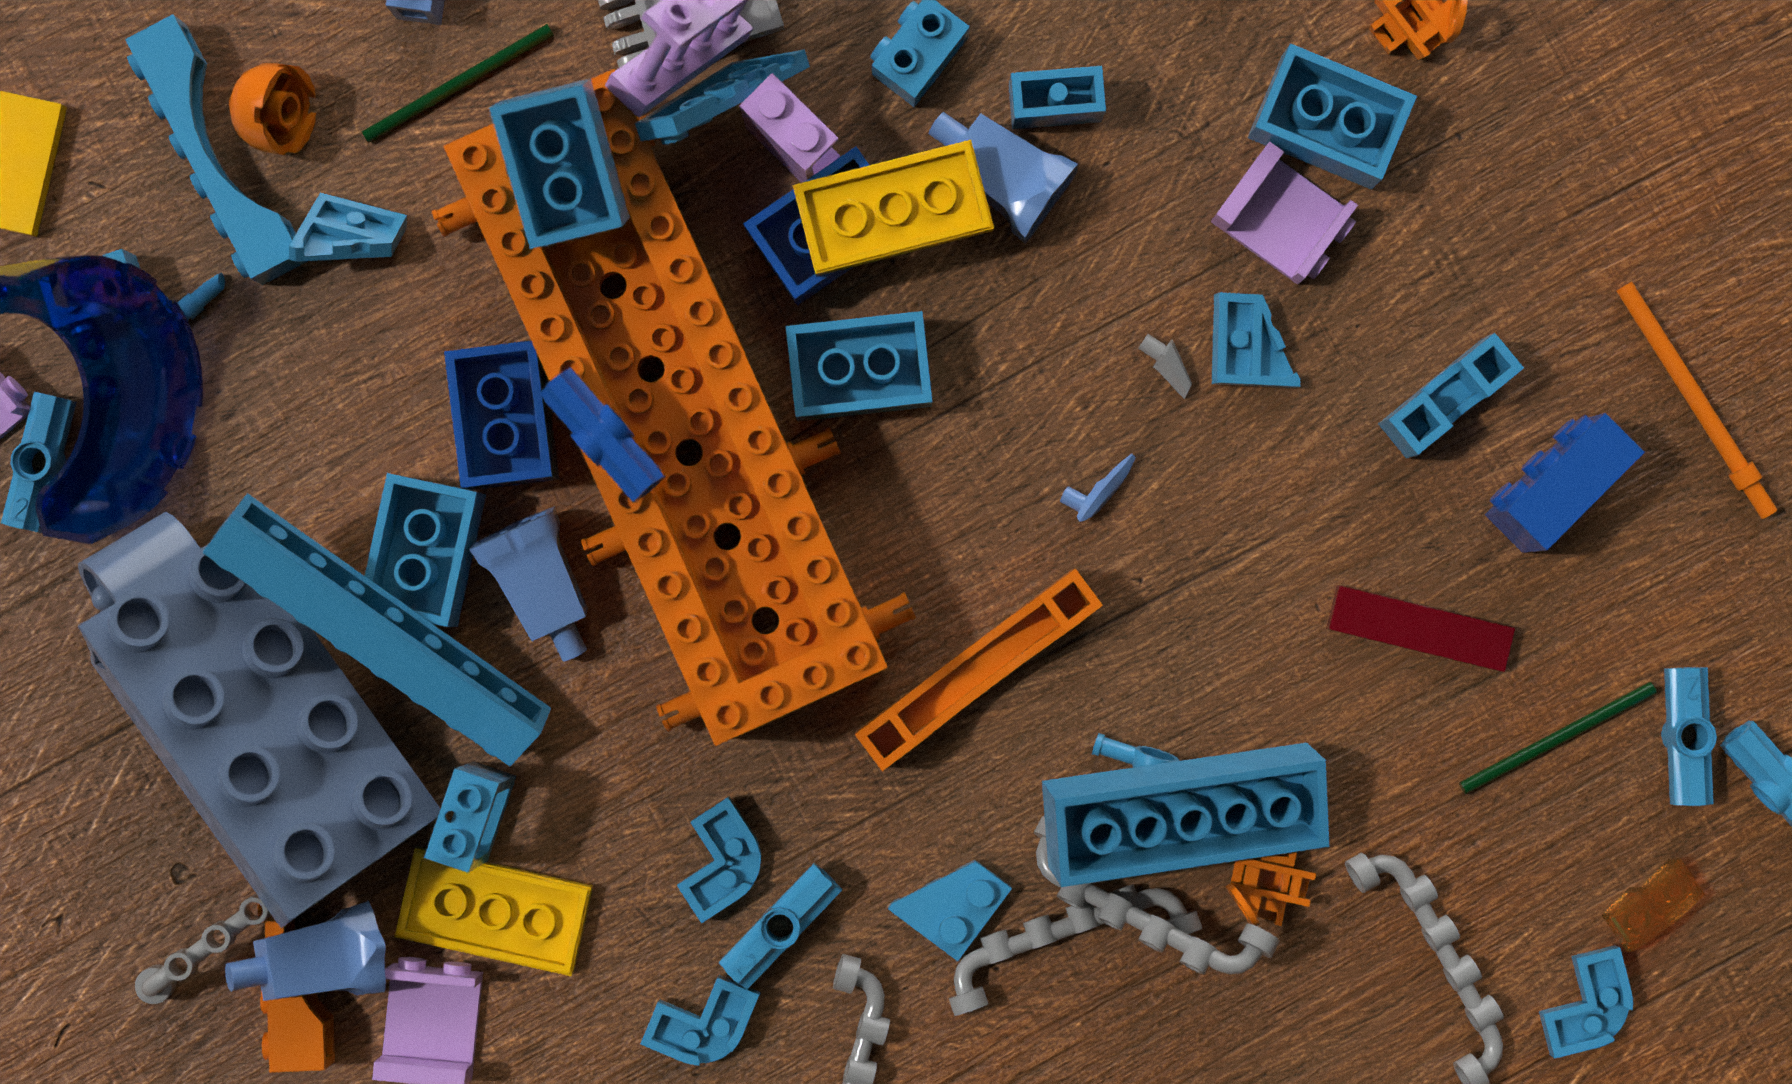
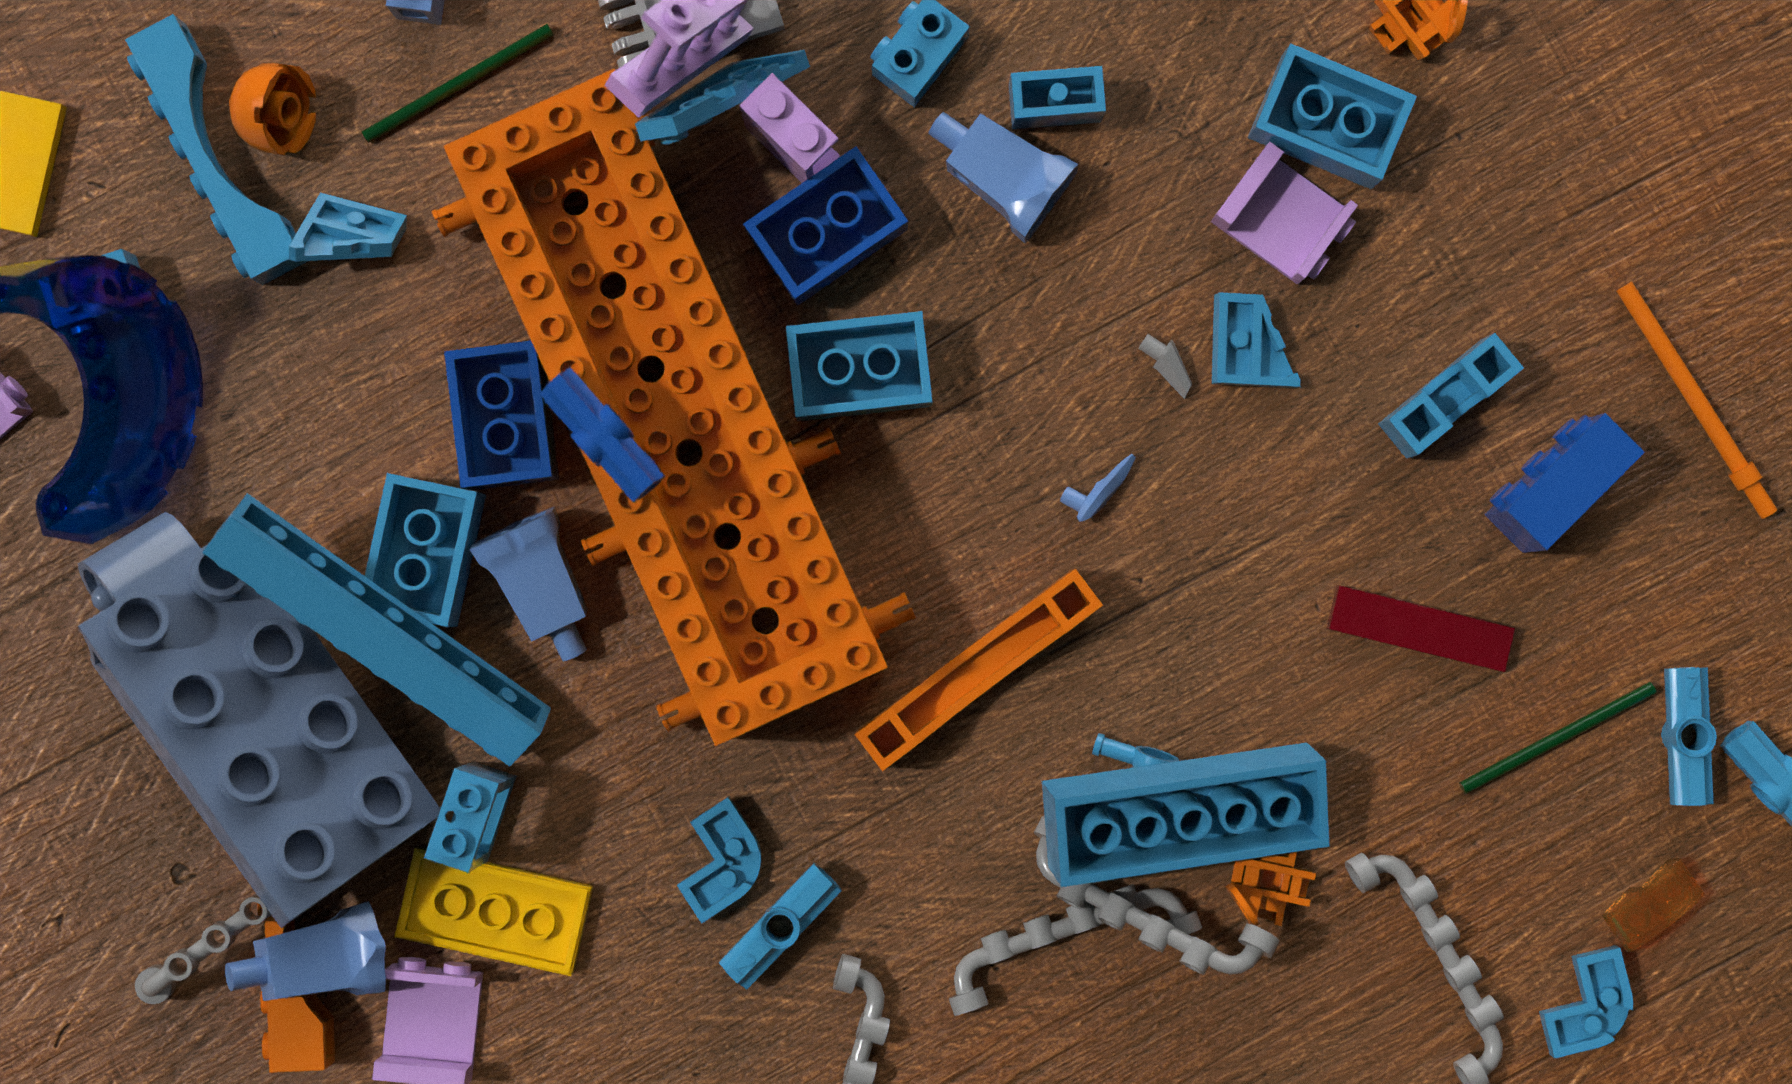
dark azure piece [1,391,77,533] -> none
dark azure piece [153,273,225,340] -> none
dark azure brick [489,78,629,249] -> none
dark azure plate [640,975,760,1065] -> none
yellow tile [793,140,994,276] -> none
dark azure wing [888,860,1012,961] -> none

